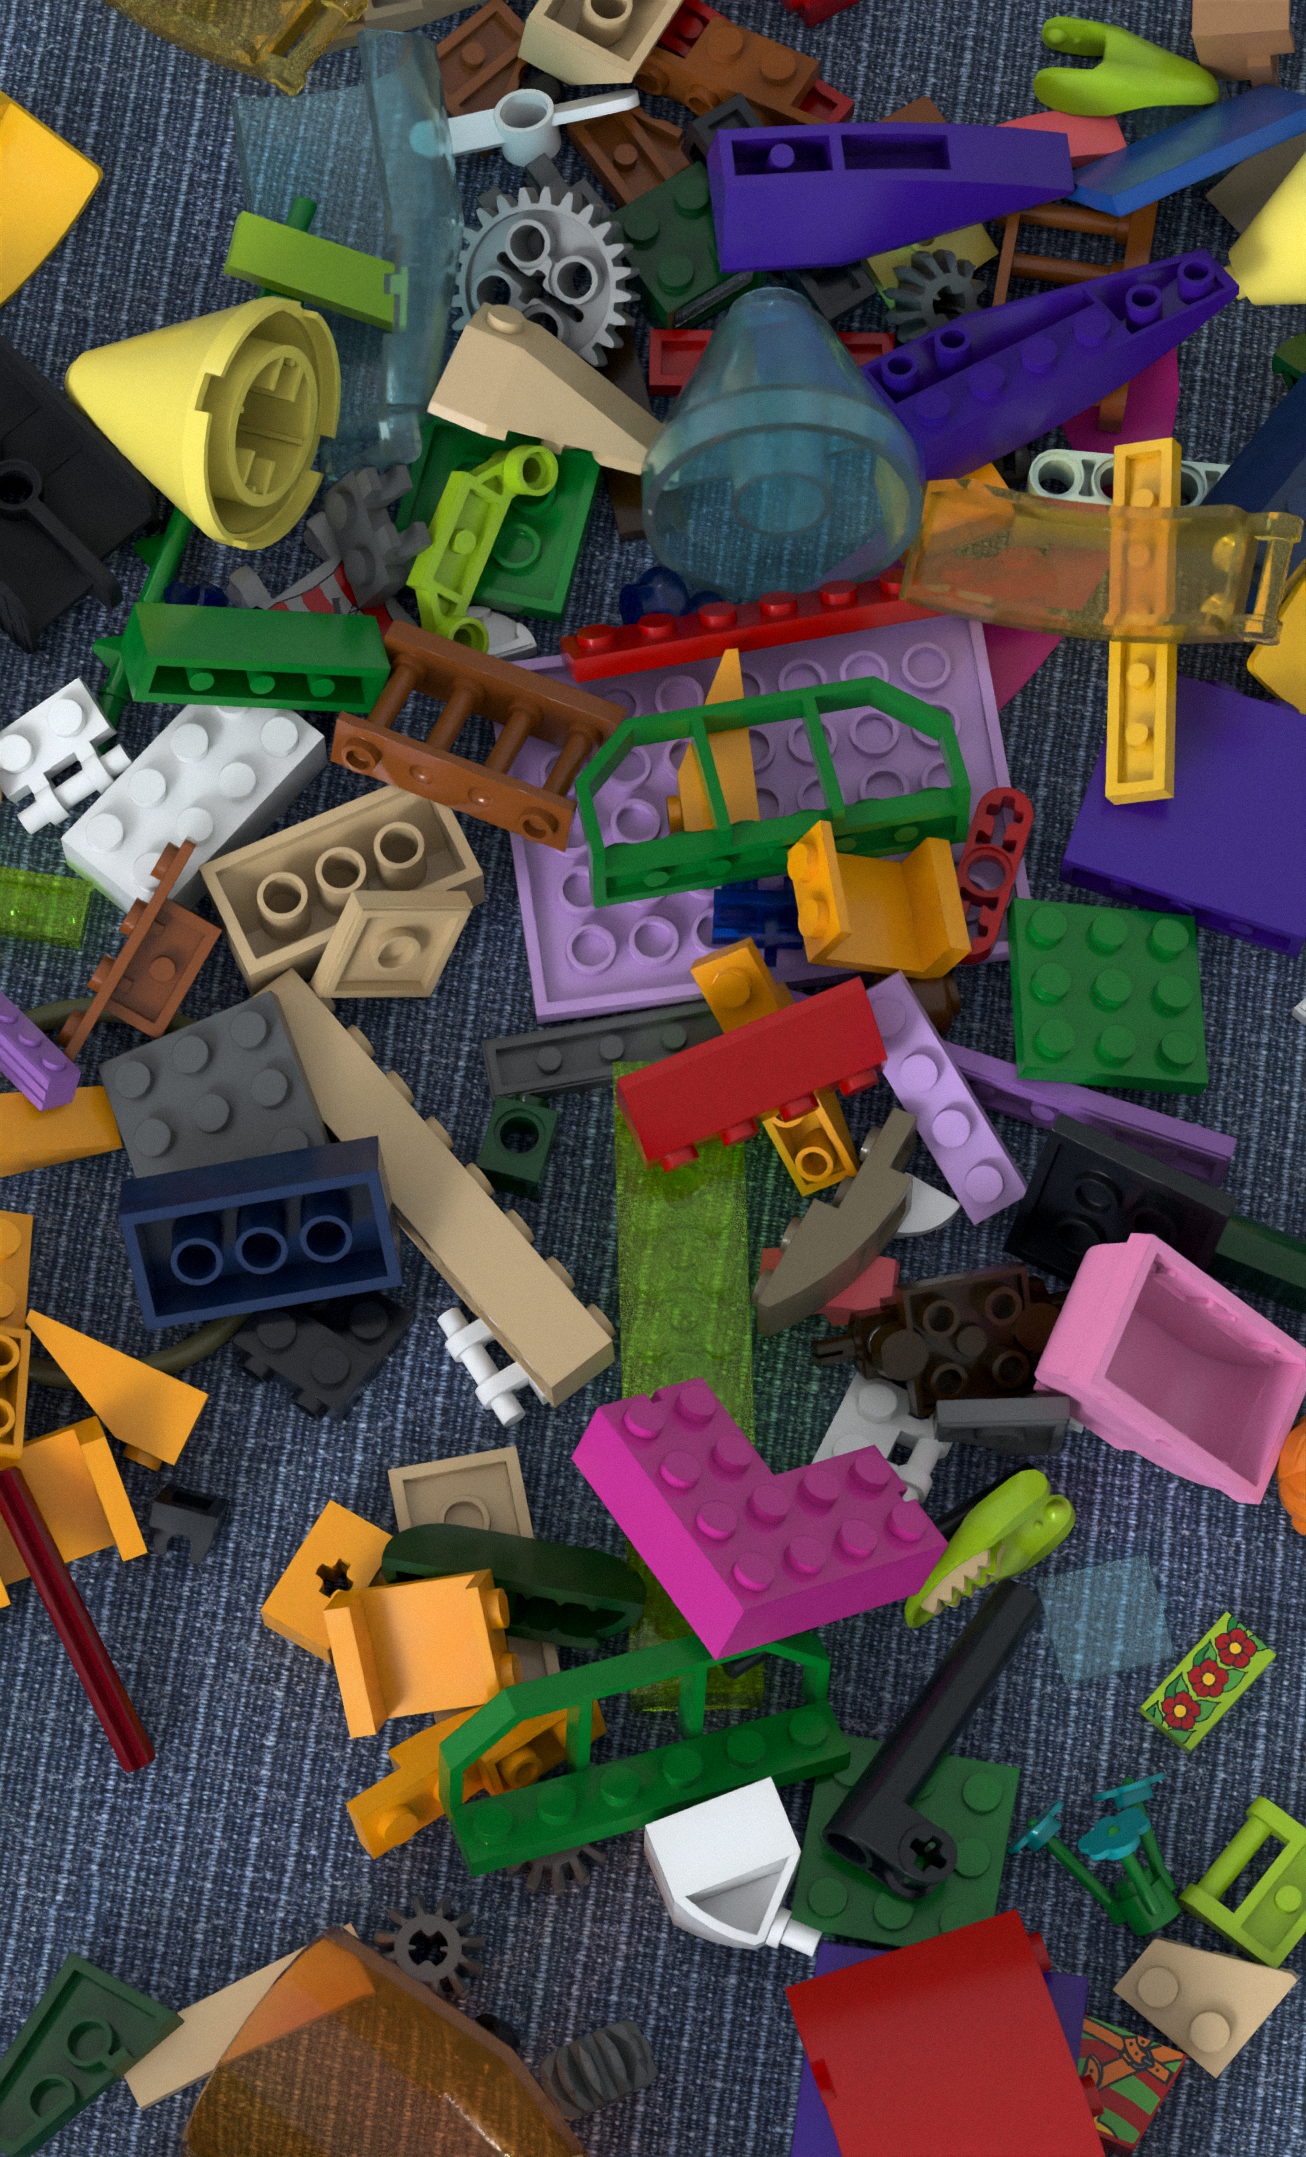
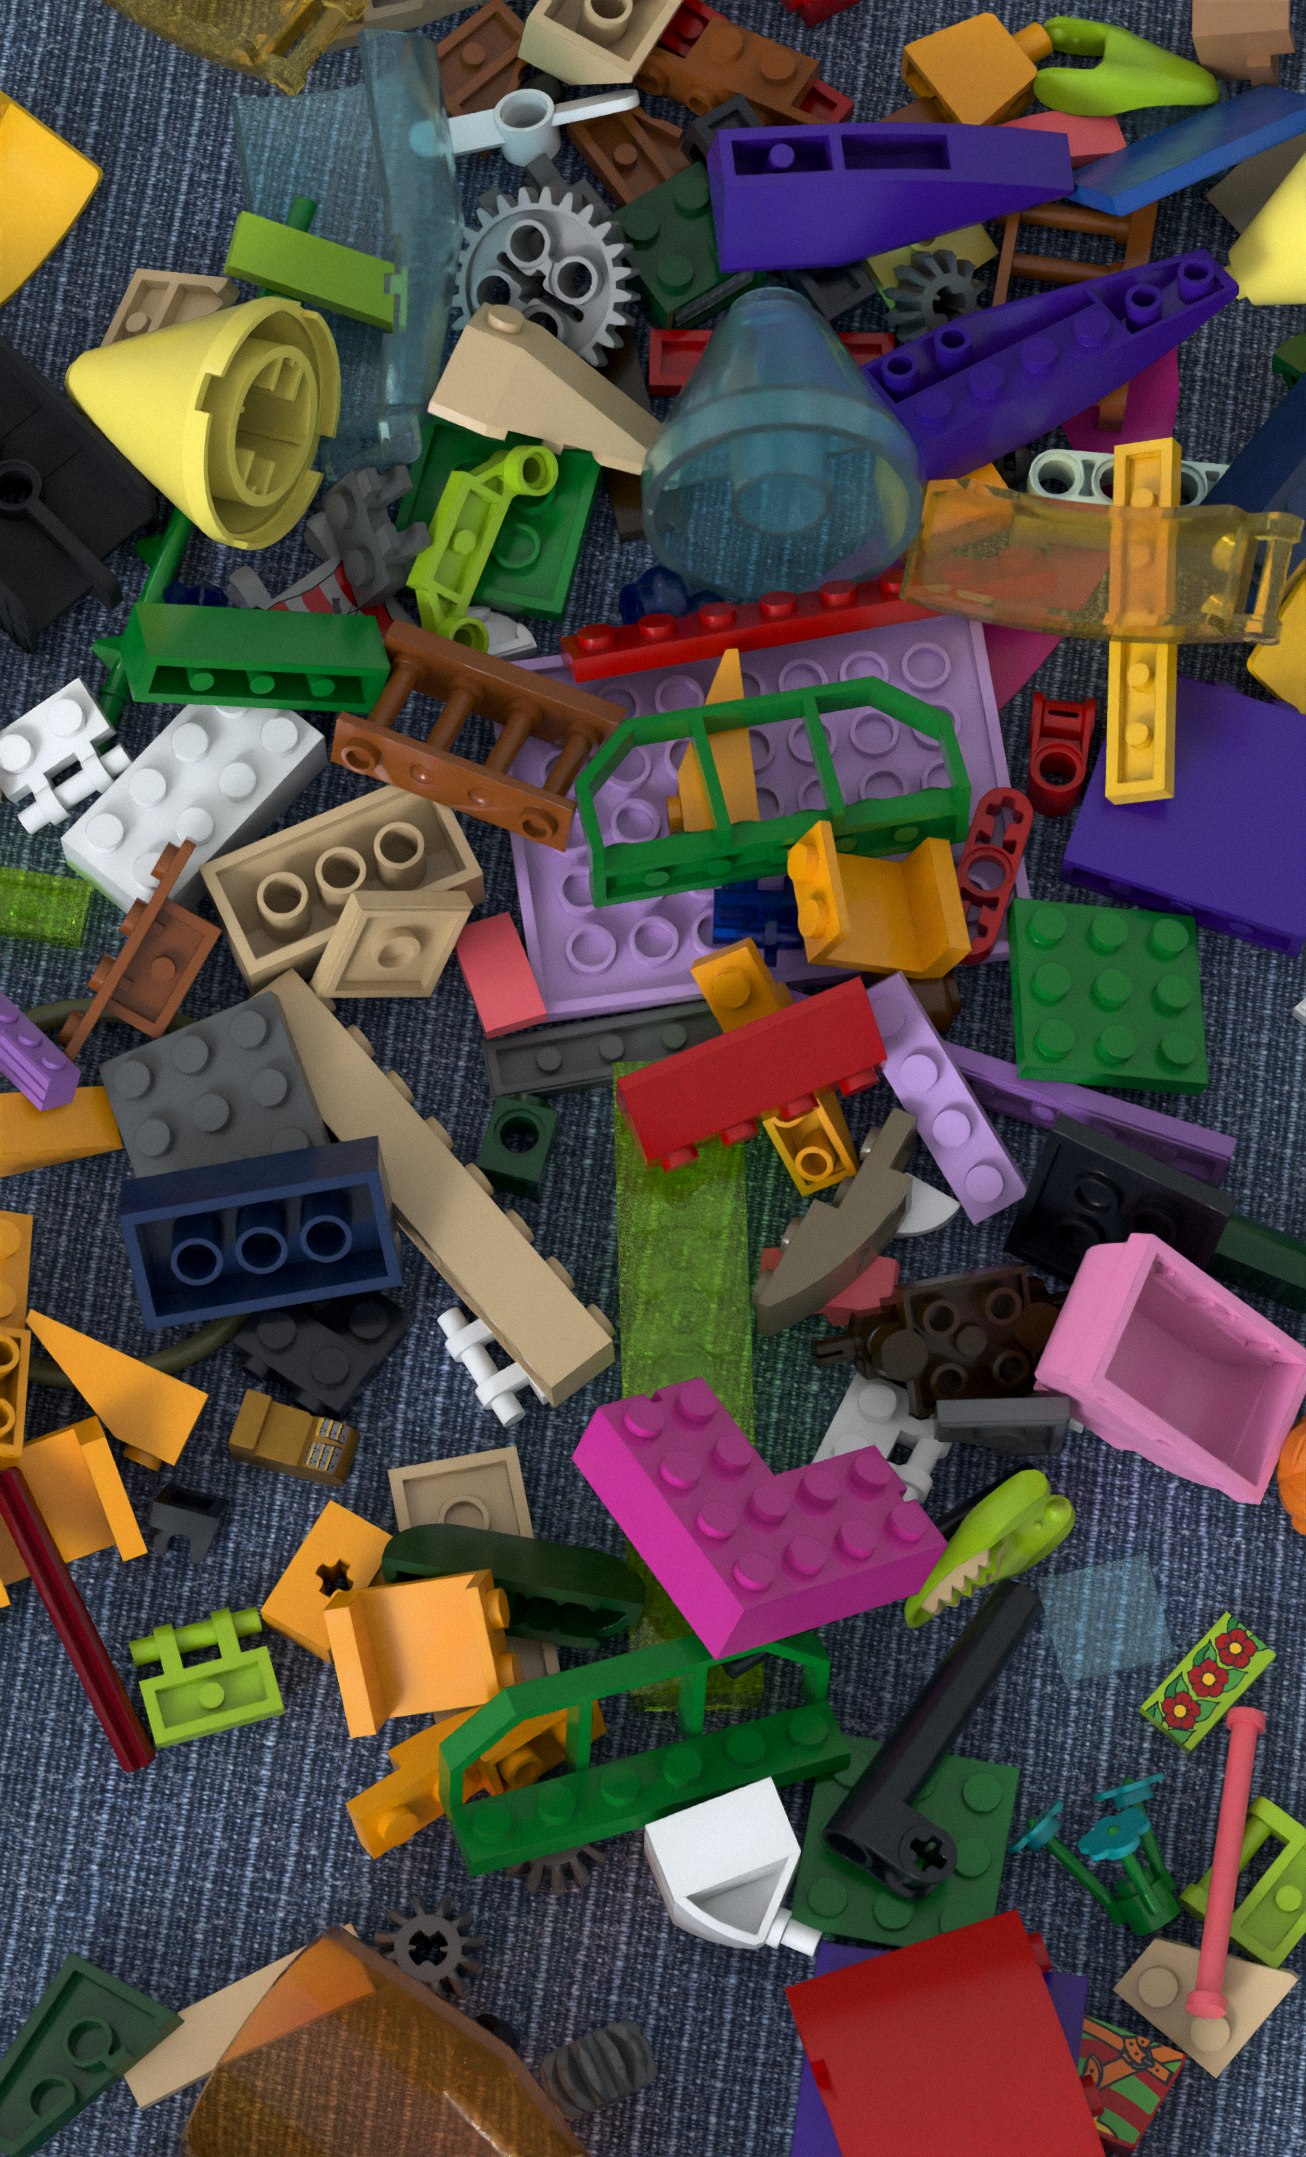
none -> tan wing [100,268,241,347]
none -> lime plate [129,1606,285,1750]
none -> pearl gold leg [228,1389,361,1487]
none -> coral slope [454,911,547,1040]
none -> light orange torso [900,12,1053,126]
none -> red piece [1025,691,1096,817]
none -> coral bar [1186,1706,1267,2019]

